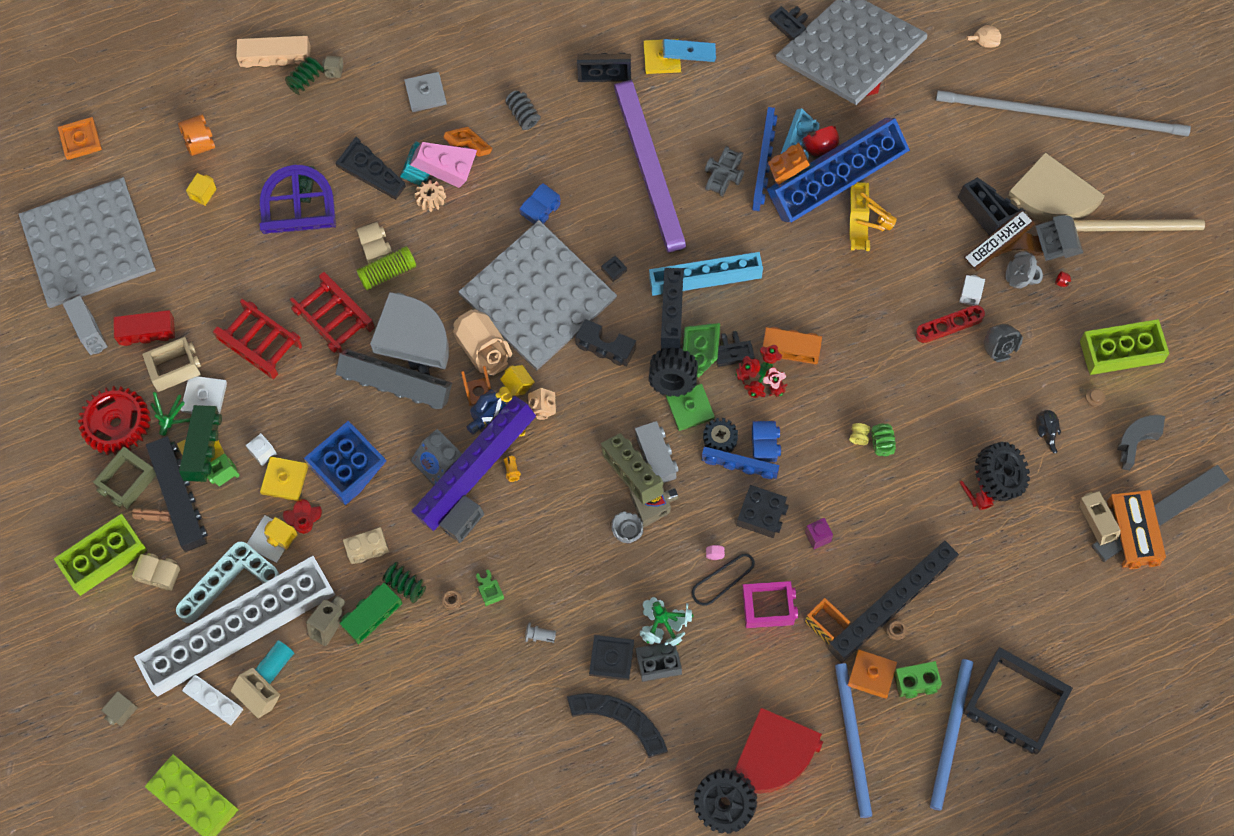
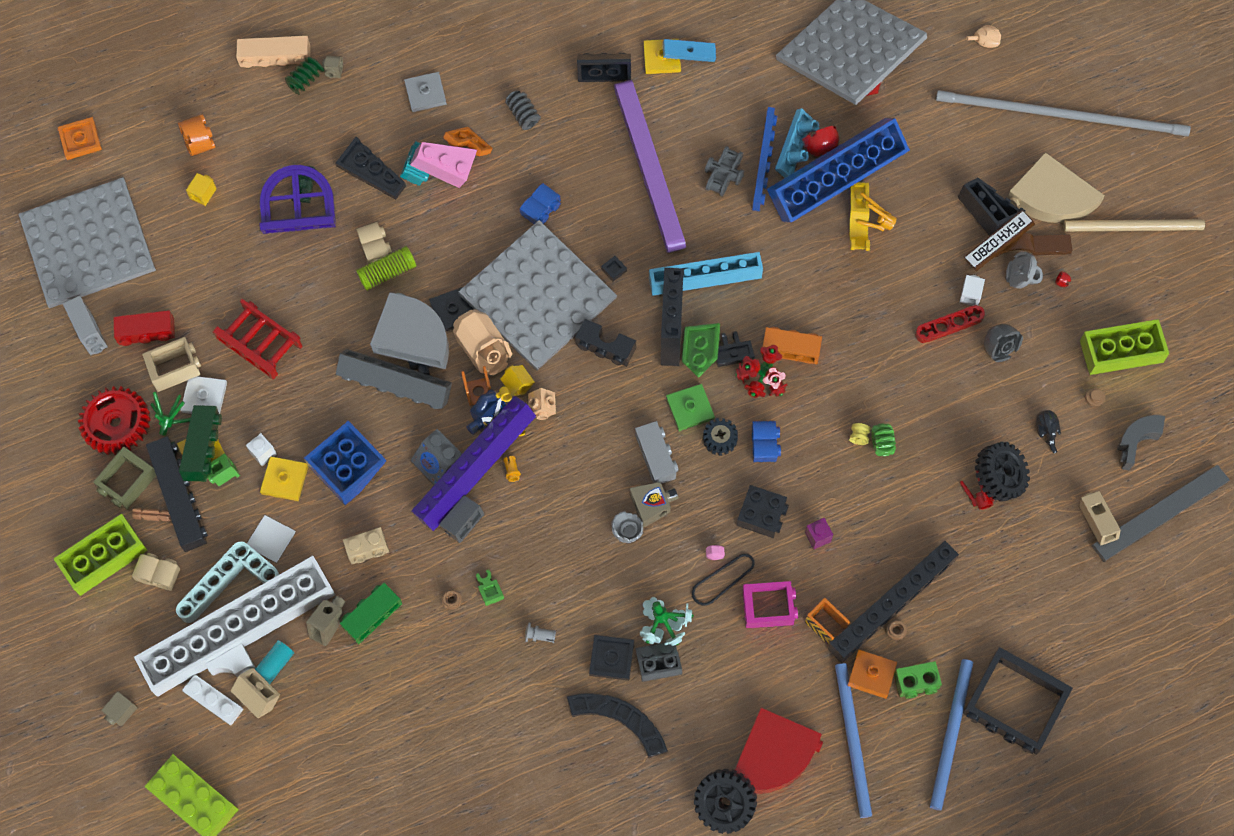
yellow brick [264,517,298,550] -> none
red plate [283,499,322,534] -> none
red fence [290,272,375,355] -> none
dark green piece [382,561,426,603] -> none
light nougat gear [414,180,446,212] -> none
olive brick [601,433,664,505] -> none
black tyre [648,347,698,397] -> none
blue plate [702,447,780,479] -> none
orange plate [768,143,810,185] -> none
black hinge [769,6,808,40] -> none
dark grey brick [1036,215,1083,261] -> none
orange panel [1107,490,1166,569] -> none
none -> white arch [205,644,256,678]
none -> black plate [429,287,473,332]

